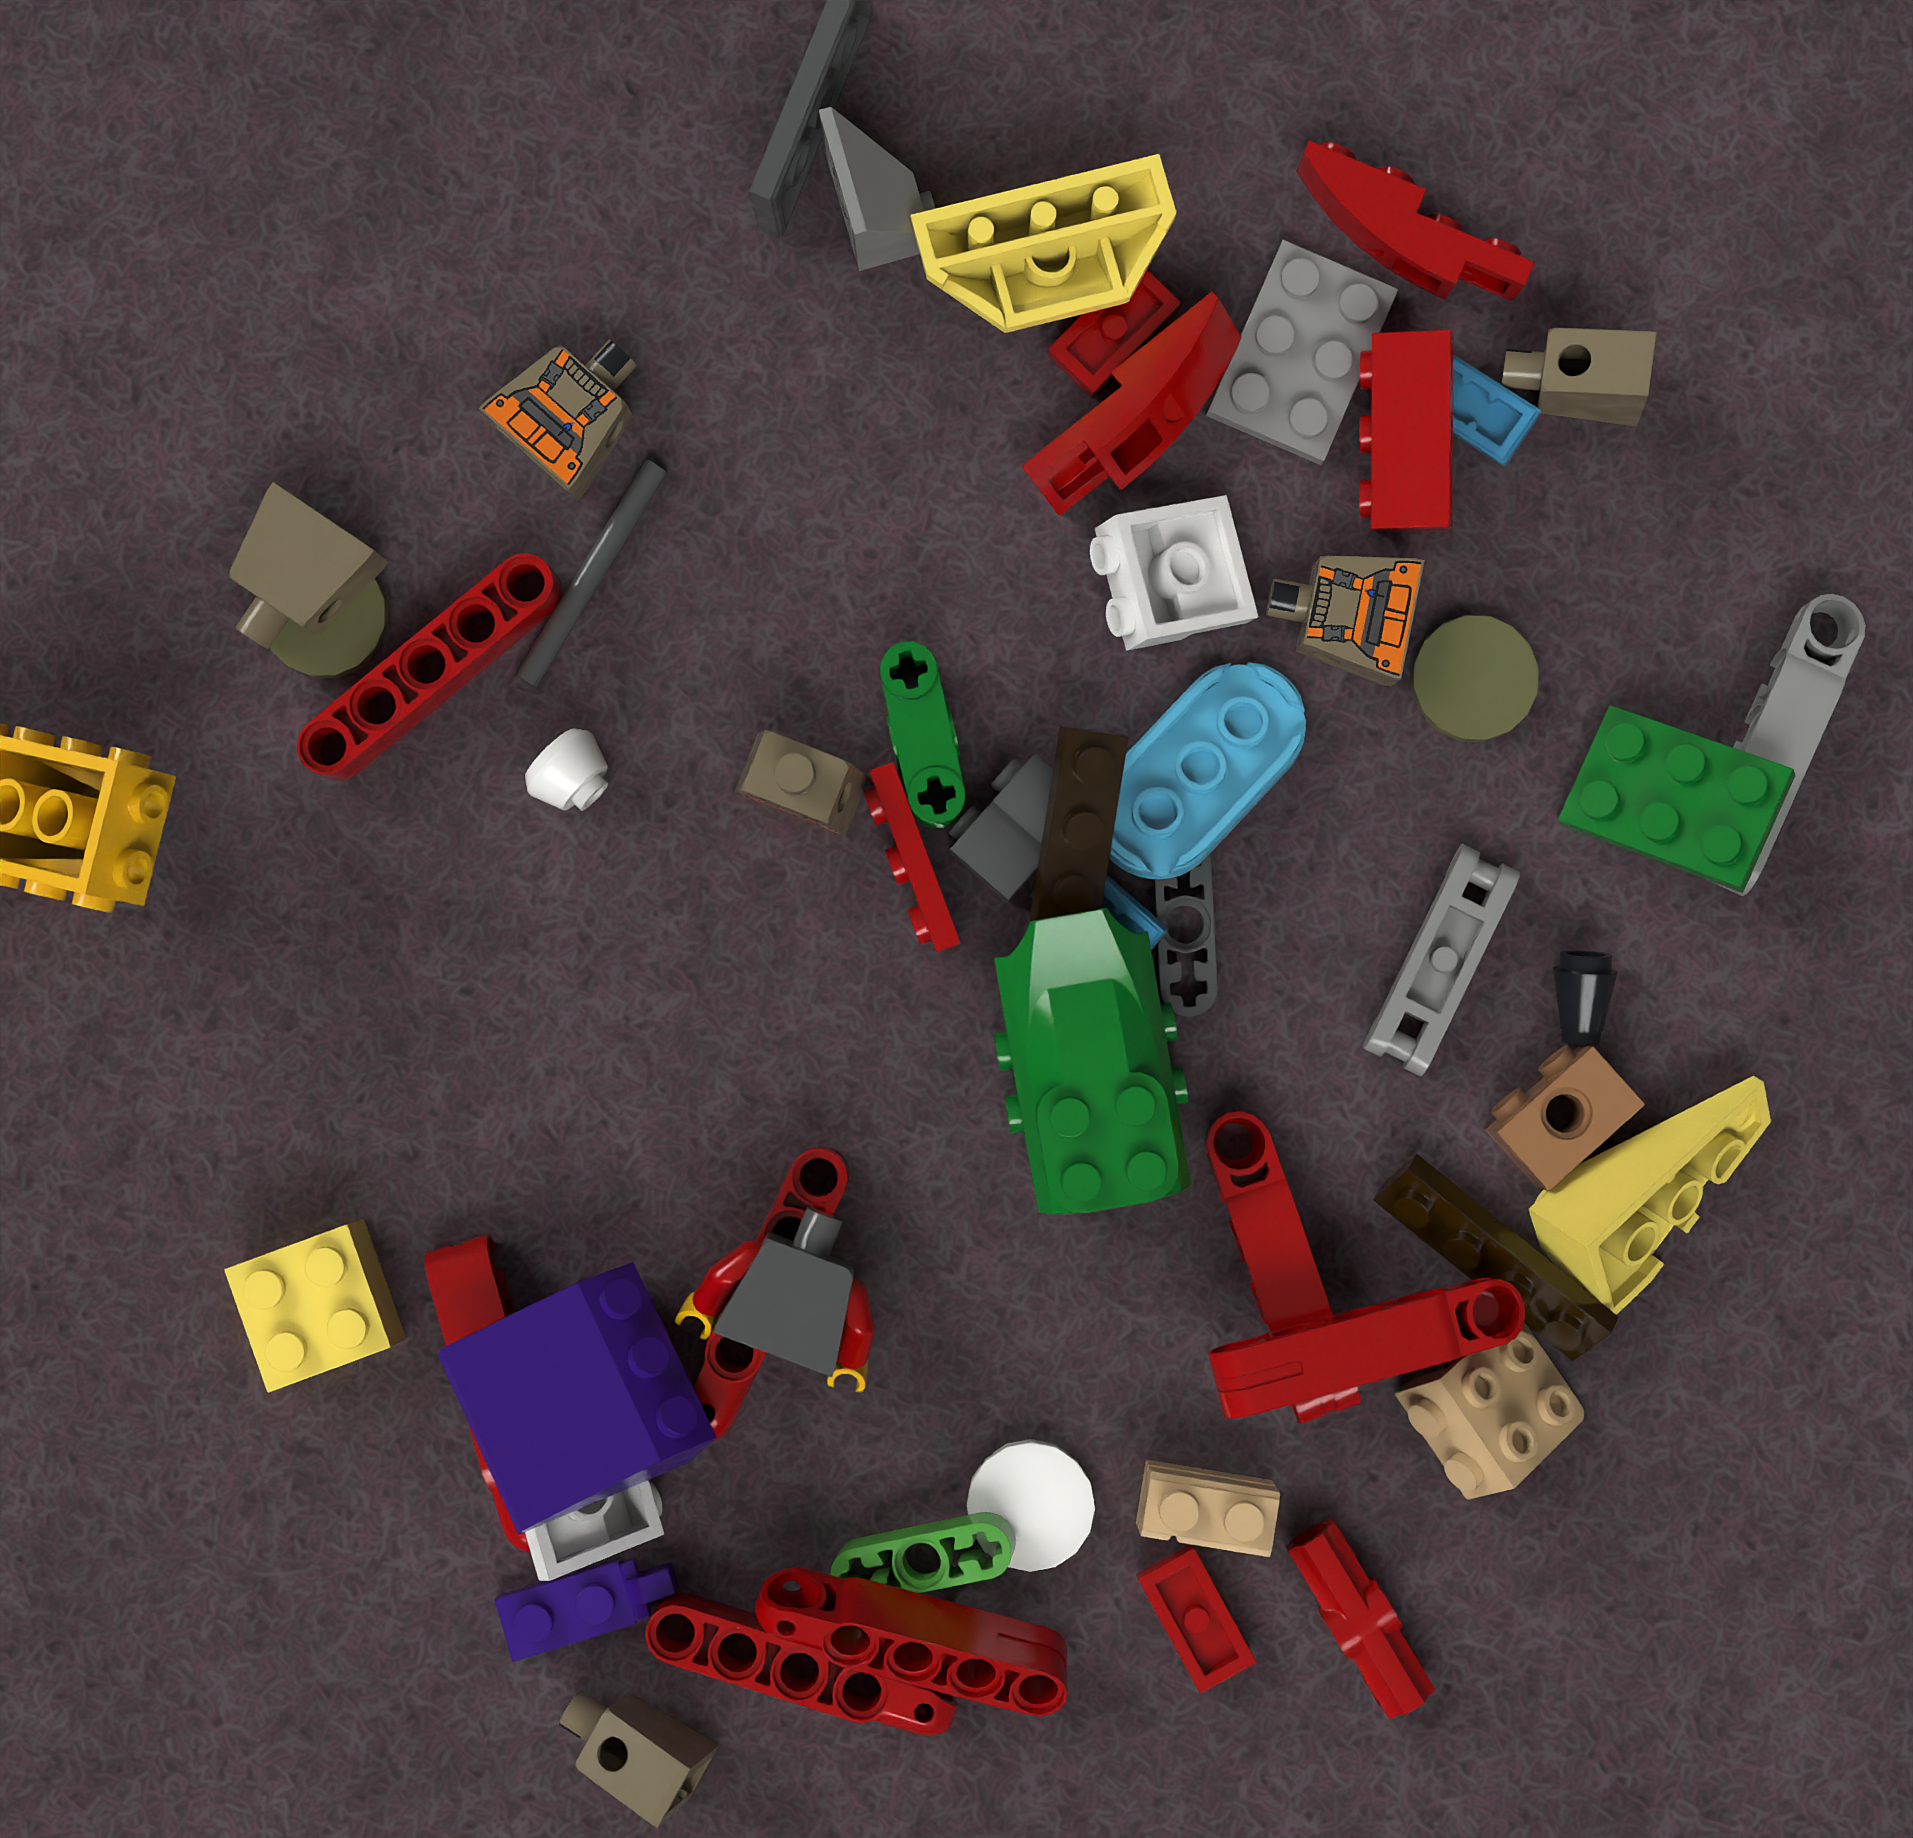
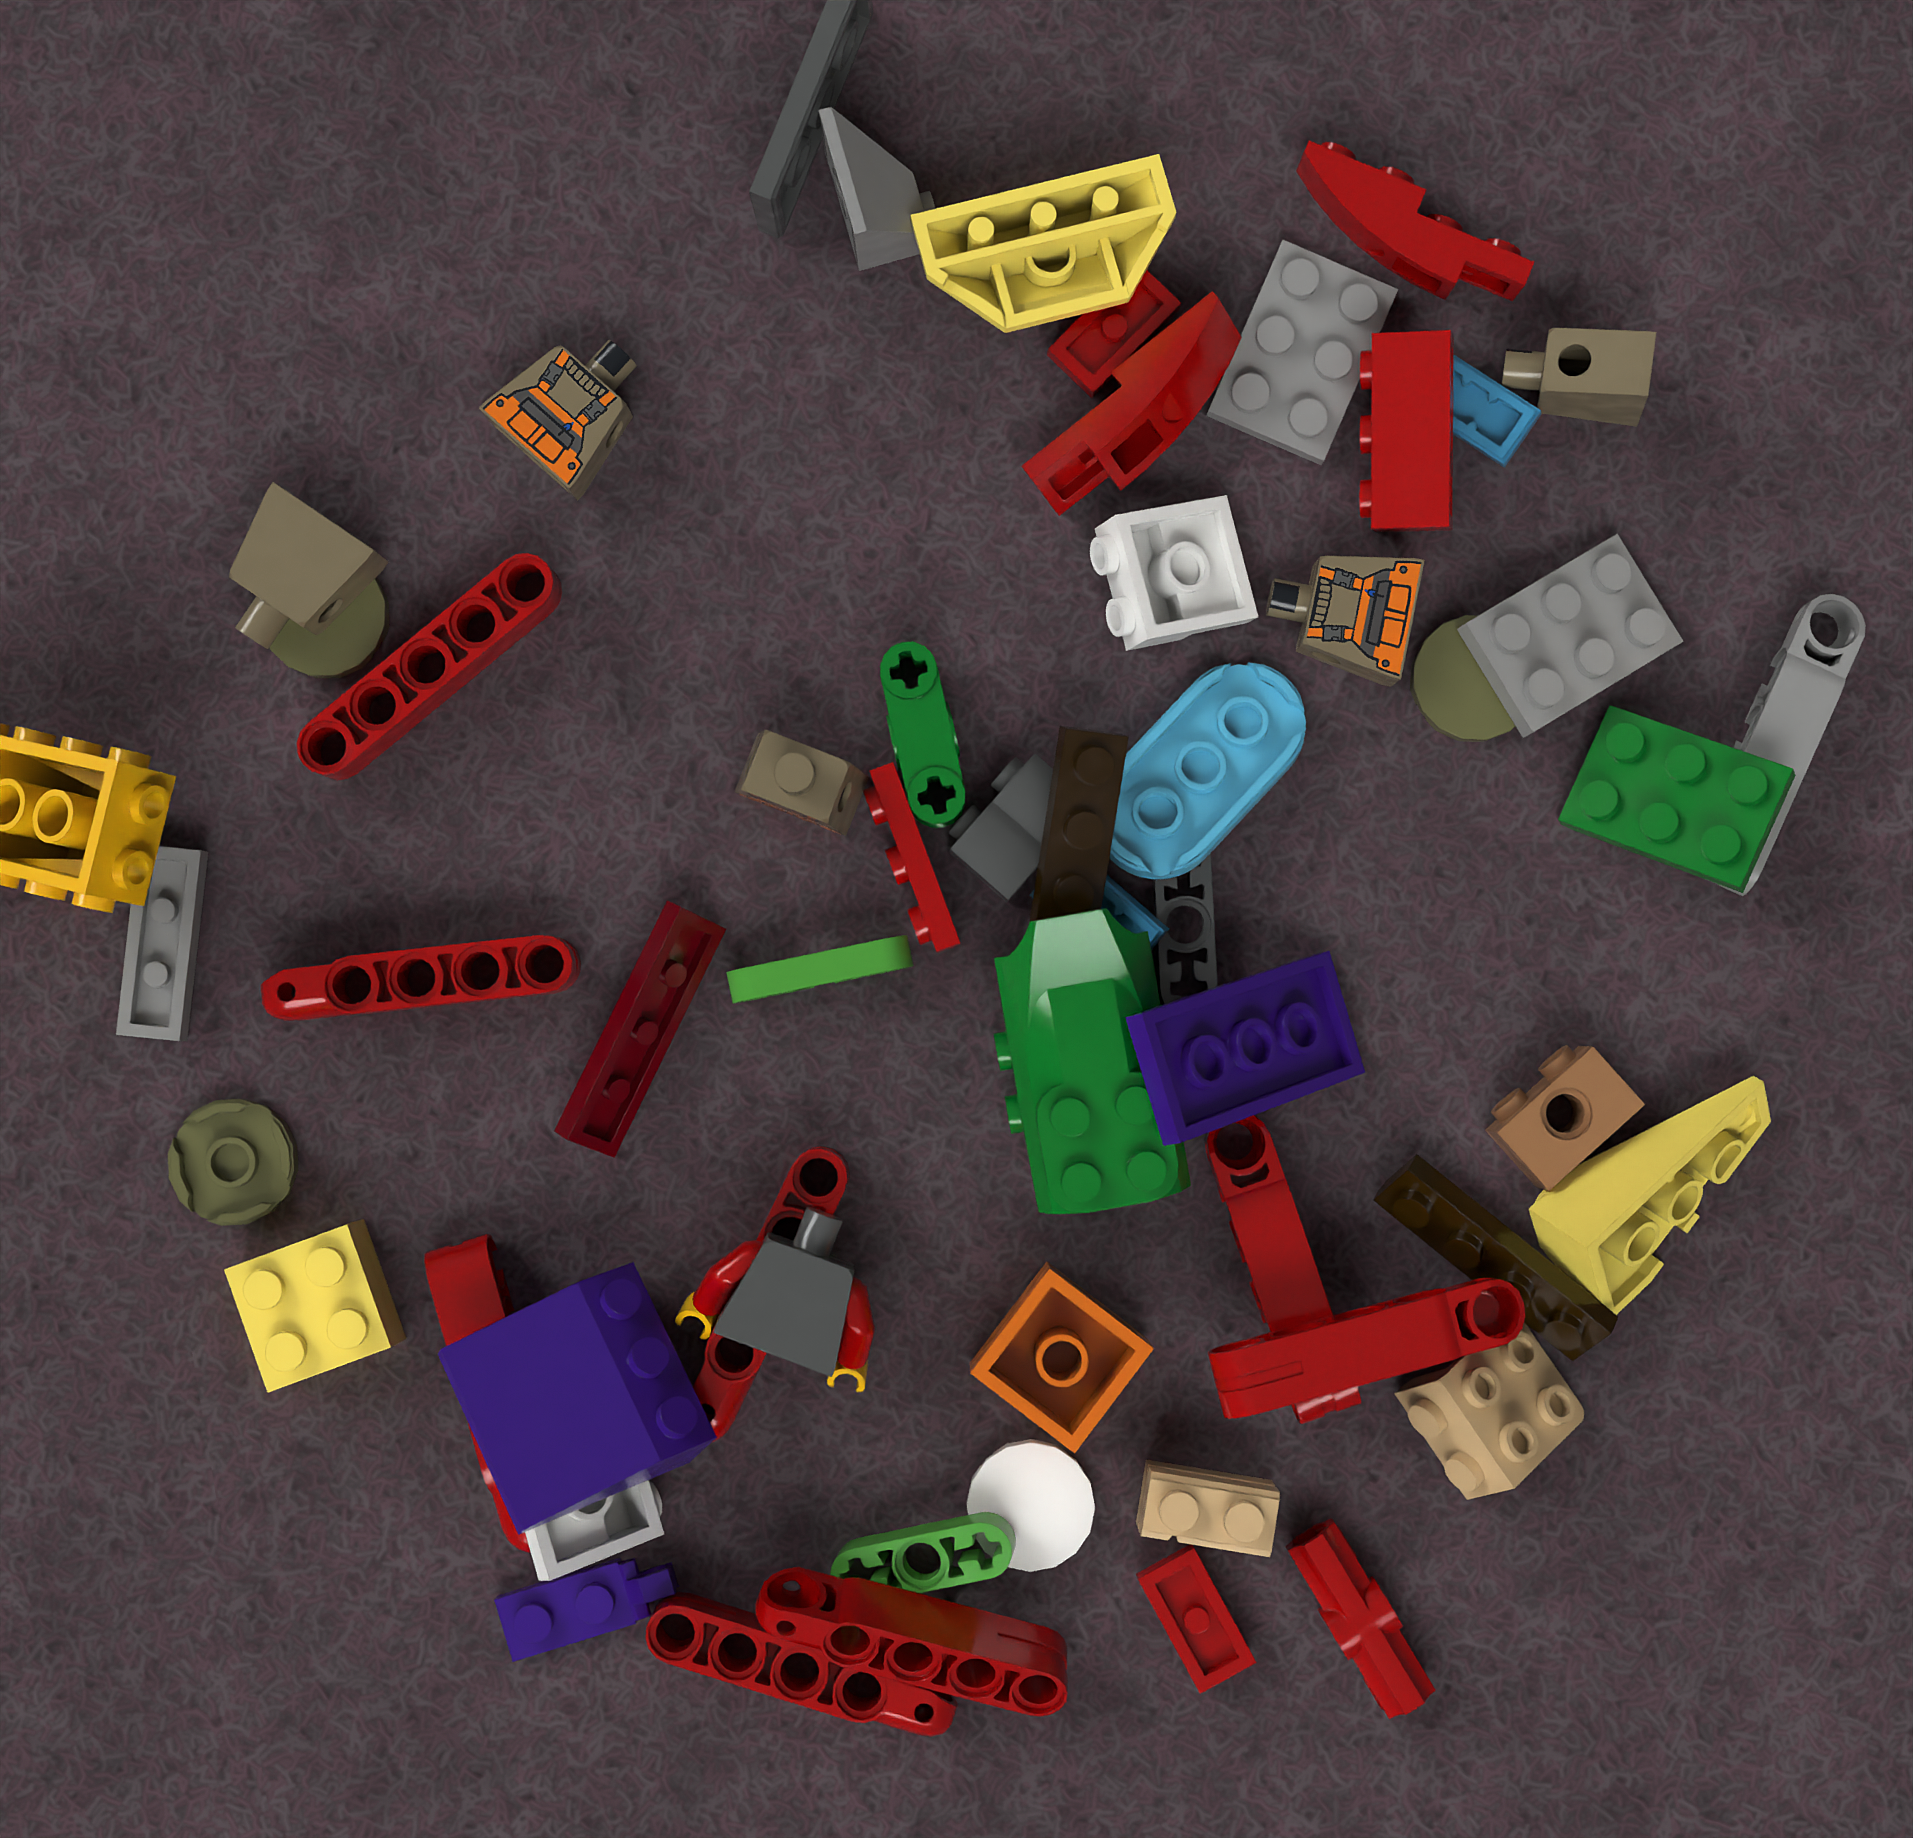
dark grey bar [515,459,667,688] -> none
white cone [525,728,608,811] -> none
dark tan torso [559,1691,719,1828] -> none
light grey plate [1363,843,1521,1077] -> none
black cone [1553,950,1618,1045] -> none
none -> light grey plate [116,846,208,1041]
none -> olive tile [168,1098,298,1226]
none -> red piece [261,935,581,1021]
none -> dark red plate [554,900,726,1158]
none -> bright green beam [726,935,914,1004]
none -> orange brick [970,1261,1154,1454]
none -> dark purple plate [1125,951,1365,1146]
none -> light grey plate [1457,534,1684,738]

